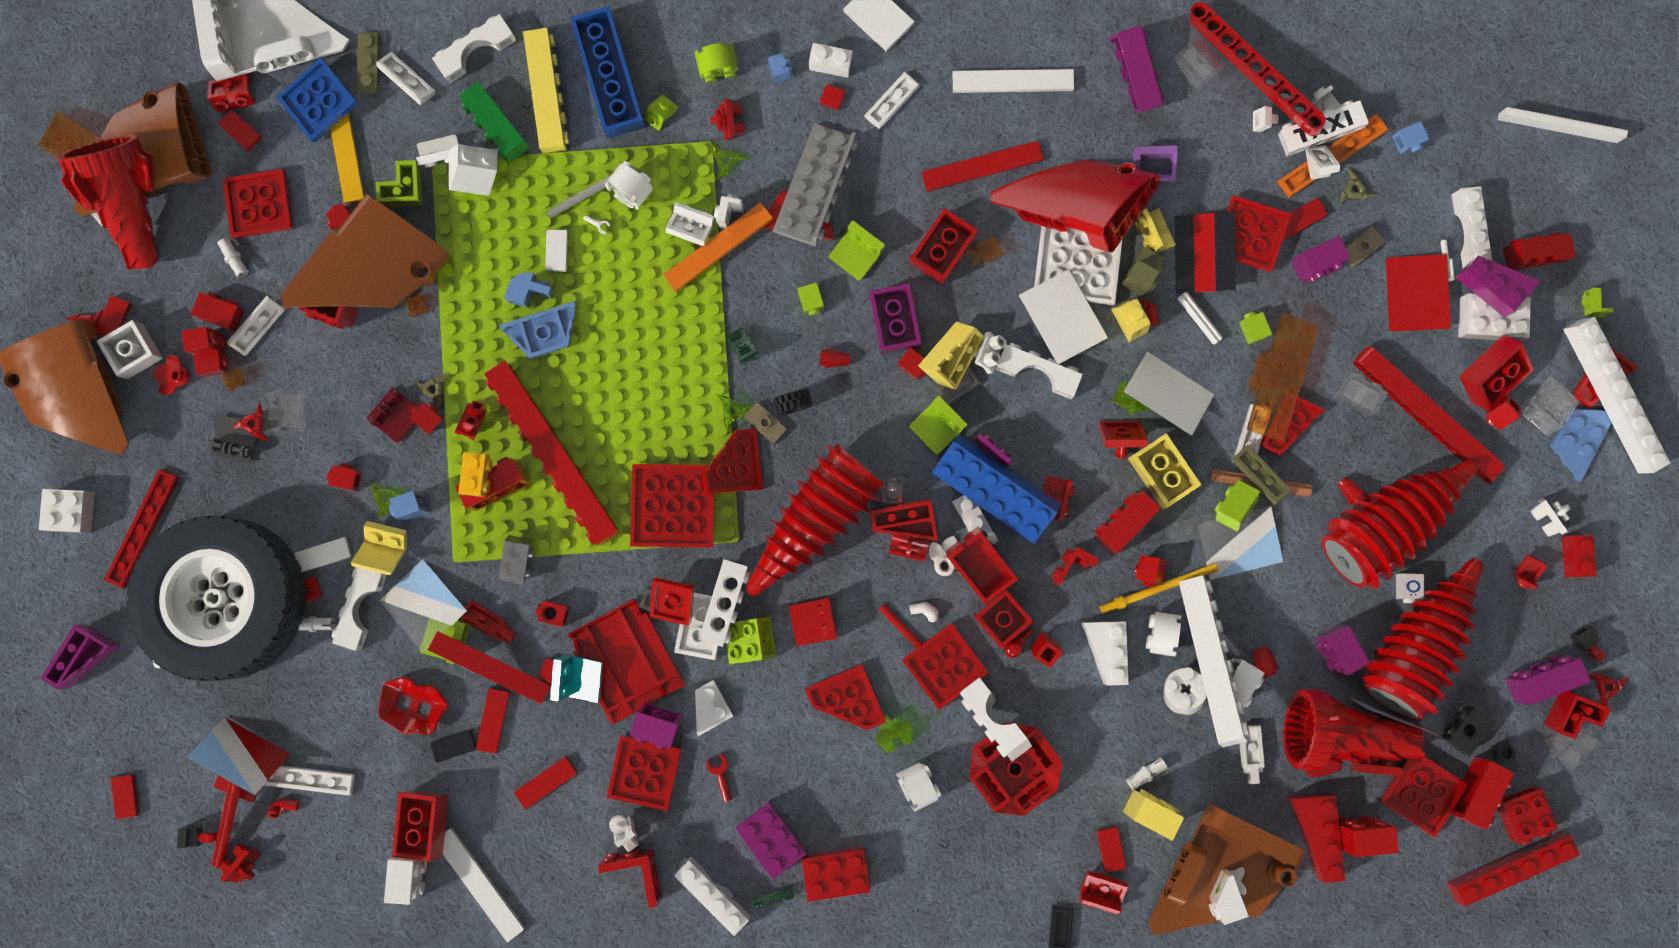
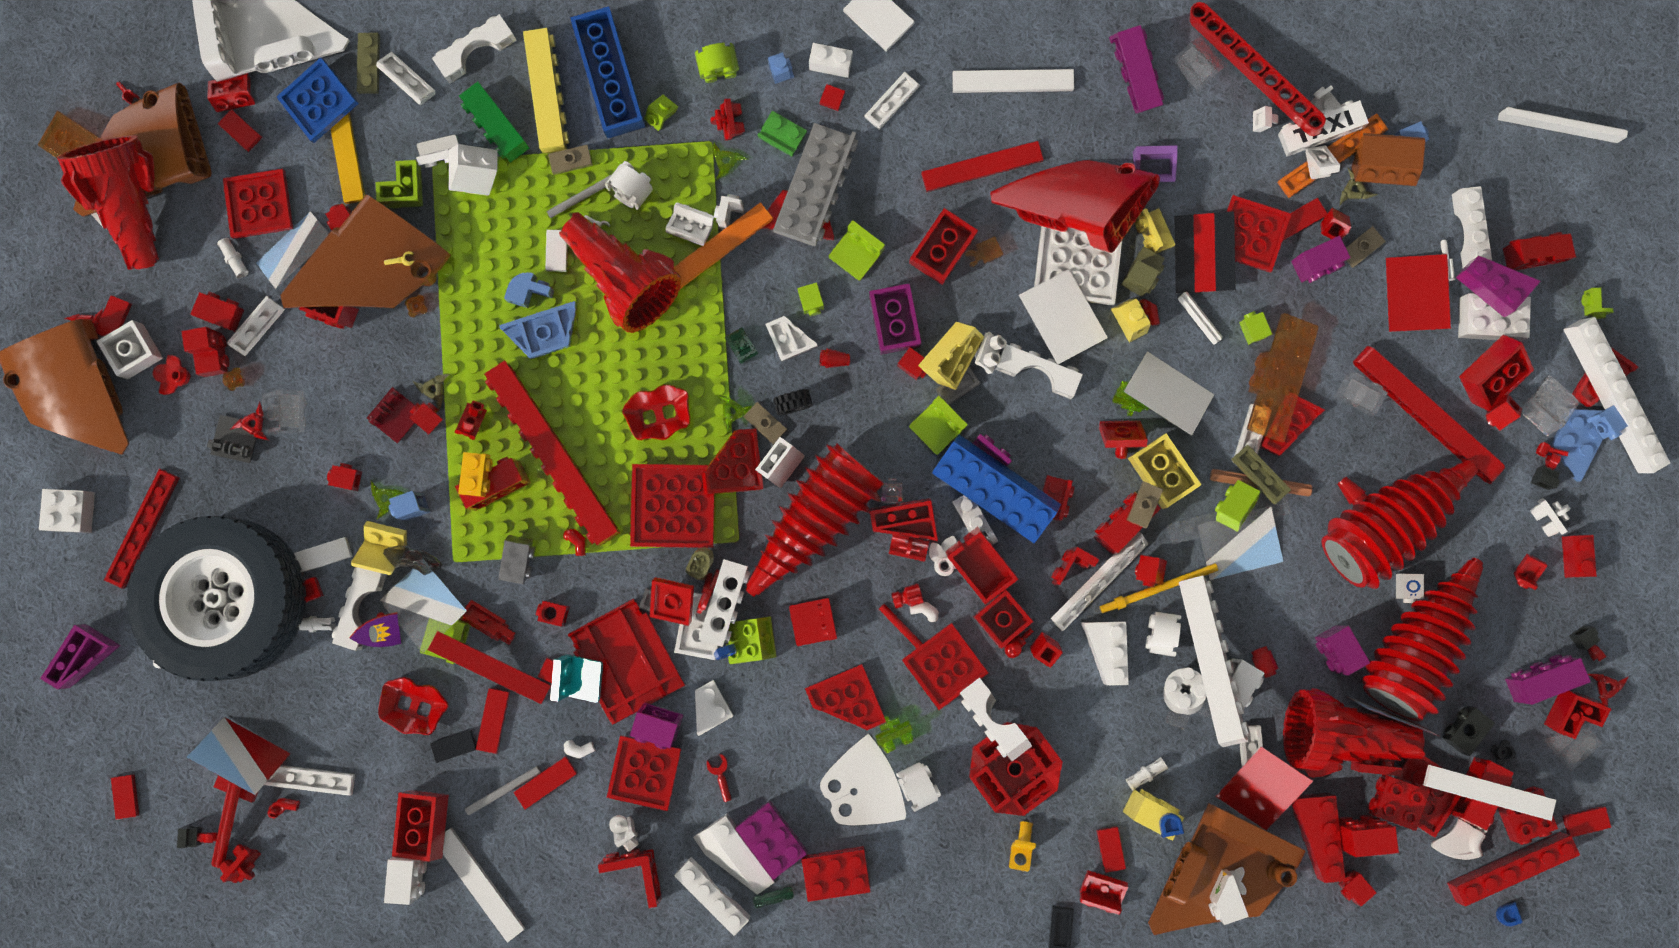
none -> red hand [116,81,140,104]
none -> clear sticker [256,211,329,289]
none -> dark purple shield [349,612,401,647]
none -> clear smoke tile [383,546,442,576]
none -> light yellow hand [384,251,414,266]
none -> light grey bar [465,766,541,815]
none -> dark tan plate [548,145,593,175]
none -> red cone [559,212,681,333]
none -> red arm [563,528,586,556]
none -> white arm [564,740,596,758]
none -> red piece [622,384,690,440]
none -> olive rock [685,547,714,580]
none -> white wedge [693,813,775,895]
none -> red piece [696,569,720,614]
none -> blue tile [714,644,737,661]
none -> white brick [755,437,805,489]
none -> bright green plate [757,111,807,157]
none -> white wing [766,316,818,362]
none -> white piece [820,734,906,825]
none -> red piece [891,583,924,609]
none -> yellow bracket [1009,821,1036,872]
none -> white tile [1051,532,1148,631]
none -> dark tan plate [1127,481,1163,528]
none -> blue tile [1159,813,1184,838]
none -> sticker [1215,747,1313,830]
none -> red brick [1320,207,1351,239]
none -> red brick [1338,870,1376,907]
none -> dark orange slope [1352,133,1425,186]
none -> red brick [1369,775,1430,831]
none -> white tile [1423,765,1556,821]
none -> white arm [1431,819,1488,860]
none -> blue tile [1496,901,1523,926]
none -> pearl dark grey piece [1531,453,1561,490]
none -> red hand [1536,442,1569,457]
none -> red tile [1562,806,1611,837]
none -> medium blue brick [1587,405,1628,440]

